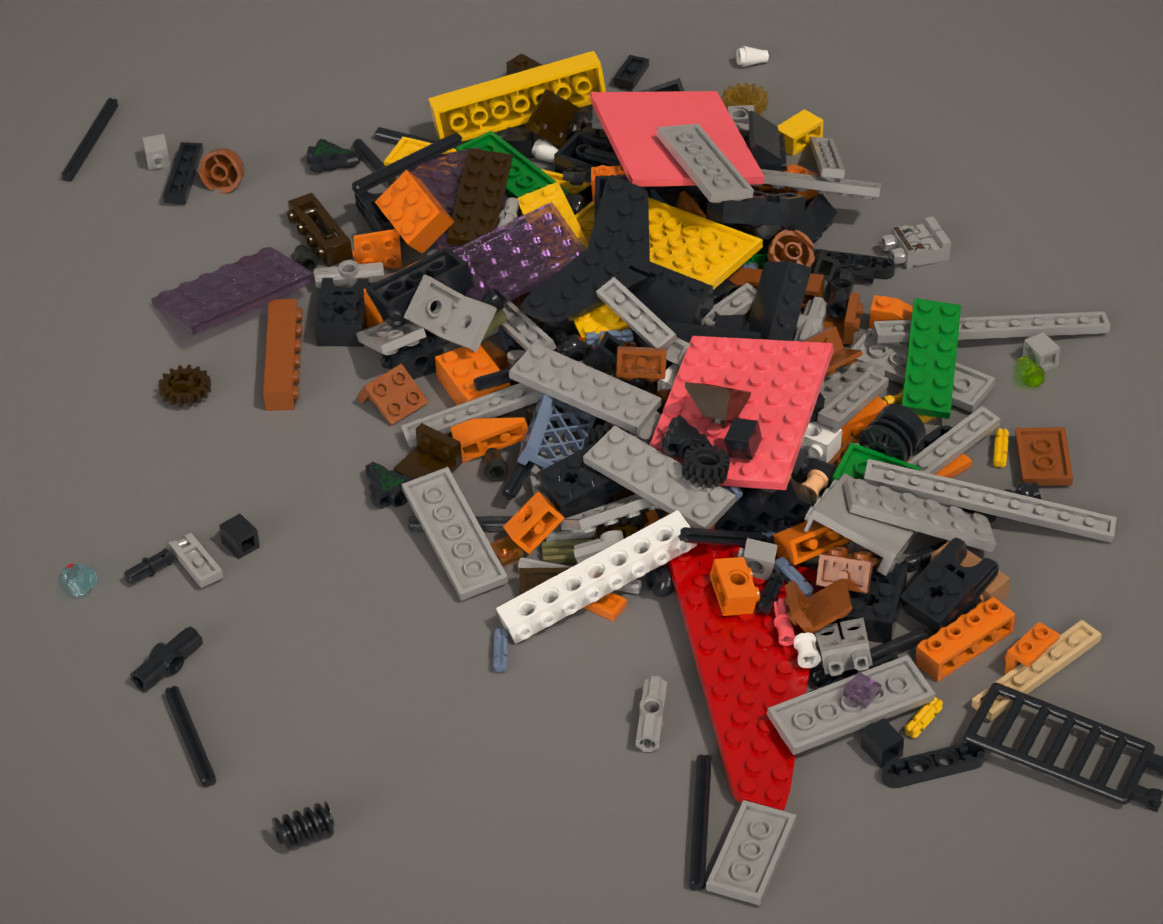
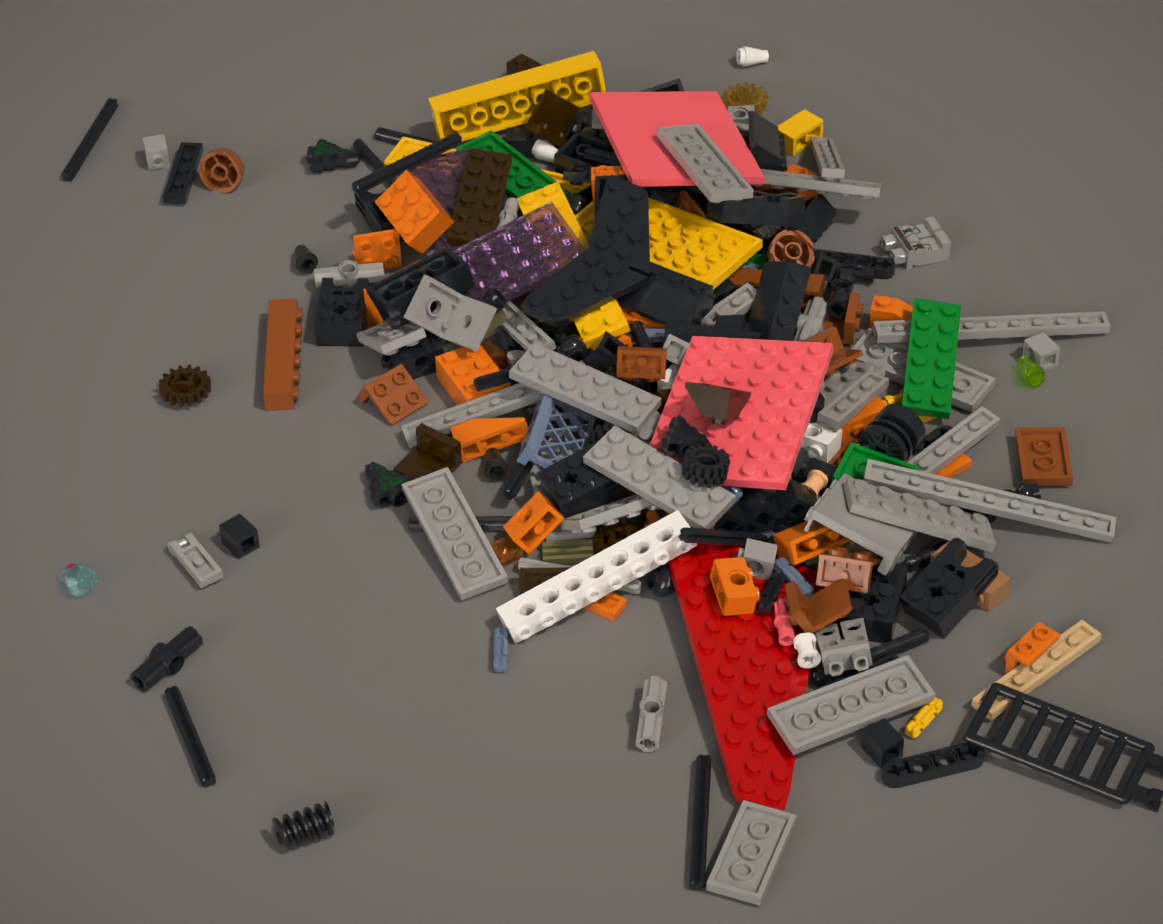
black axle [124,549,173,584] -> none
clear purple plate [151,247,315,335] -> none
dark brown brick [287,193,353,267] -> none
light grey piece [574,530,624,564] -> none
sand blue axle [586,329,634,347] -> none
light grey plate [596,277,677,348] -> none
black plate [614,55,649,89] -> none
black brick [725,418,762,460] -> none
clear purple plate [843,672,882,709] -> none
orange brick [915,597,1016,682] -> none
yellow axle [993,428,1009,468] -> none

